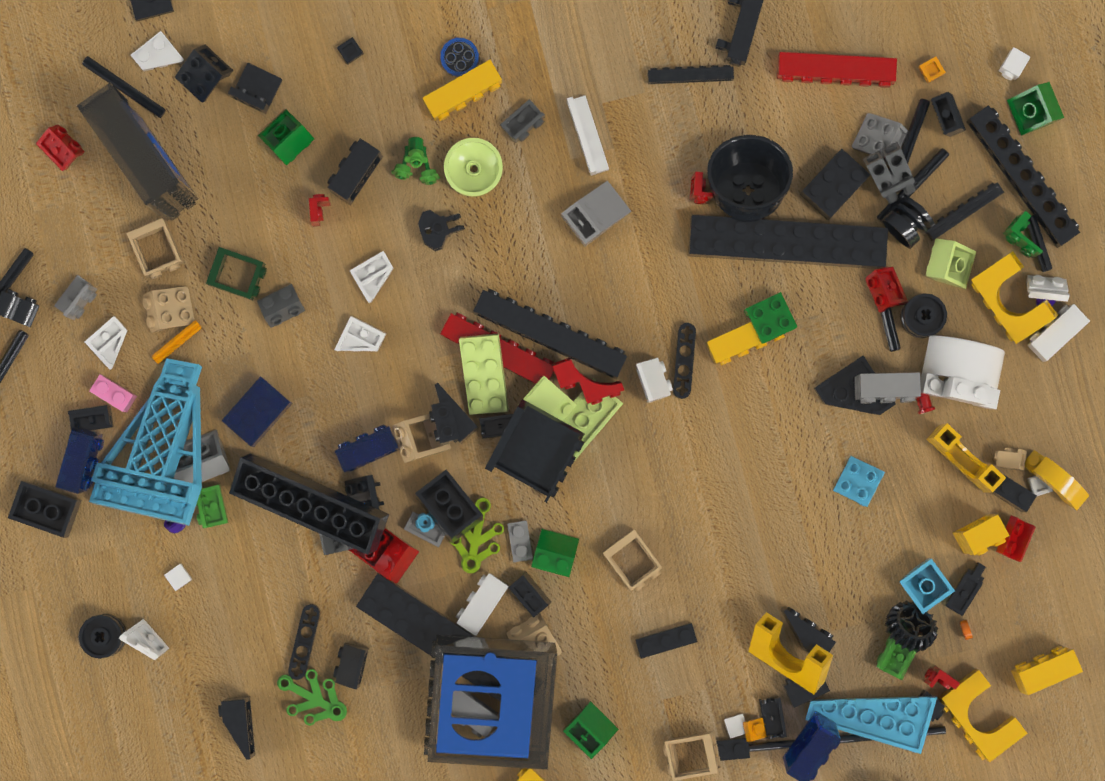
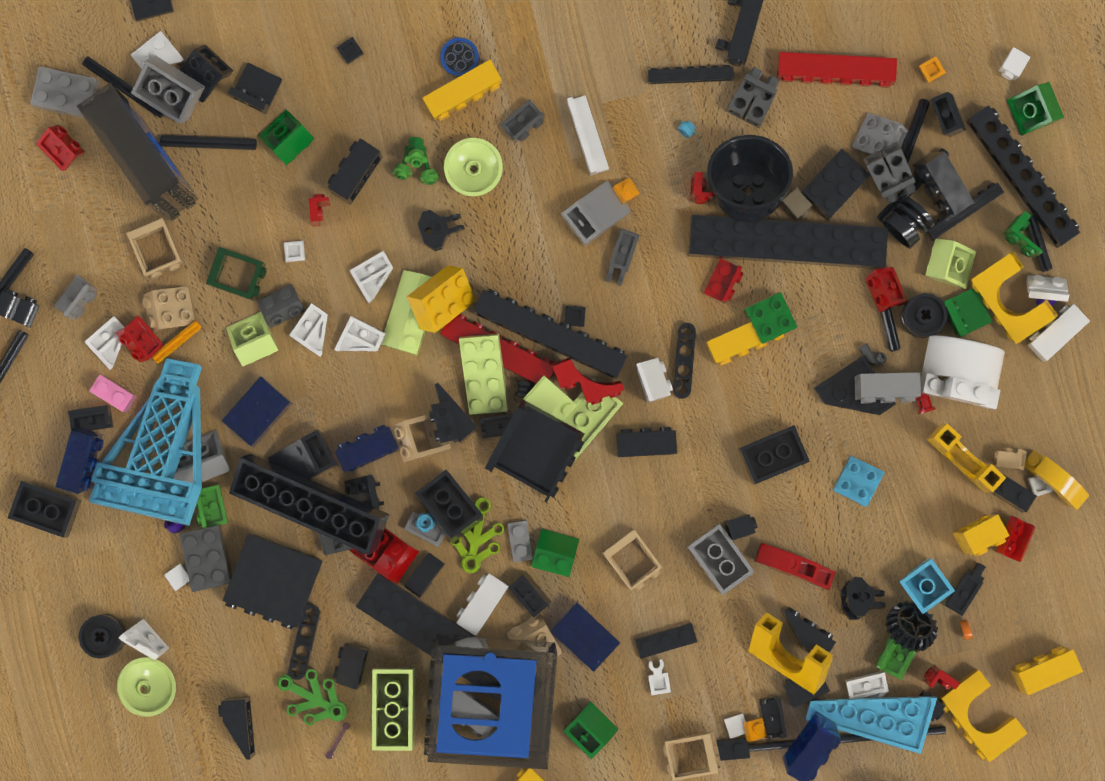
none -> light grey brick [30,66,101,121]
none -> red bracket [115,315,163,362]
none -> yellowish green dish [117,657,176,717]
none -> light grey brick [131,56,205,124]
none -> black axle [160,135,257,150]
none -> dark grey brick [179,525,232,592]
none -> black panel [222,533,323,630]
none -> yellowish green slope [226,312,278,367]
none -> black slope [268,430,338,480]
none -> white tile [284,241,306,263]
none -> white wing [289,303,328,357]
none -> hinge [326,722,350,759]
none -> yellowish green brick [372,668,416,751]
none -> yellowish green slope [381,270,431,356]
none -> black slope [404,553,445,598]
none -> yellow brick [406,265,476,333]
none -> black wheel [514,381,536,398]
none -> clear blue brick [550,601,621,672]
none -> black tile [565,306,586,327]
none -> dark grey hinge [605,229,640,286]
none -> light orange plate [612,177,640,204]
none -> black brick [616,427,677,458]
none -> white plate [648,659,671,696]
none -> medium azure plate [678,120,696,138]
none -> light grey brick [686,524,754,595]
none -> red bracket [703,258,743,304]
none -> black brick [724,514,758,540]
none -> dark grey hips [726,67,779,128]
none -> black brick [738,425,810,485]
none -> red slope [754,543,836,590]
none -> dark tan brick [781,188,812,220]
none -> black hinge [840,577,886,620]
none -> white wing [845,671,889,698]
none -> dark grey arm [859,343,887,366]
none -> black brick [913,152,974,215]
none -> green bracket [943,288,992,338]

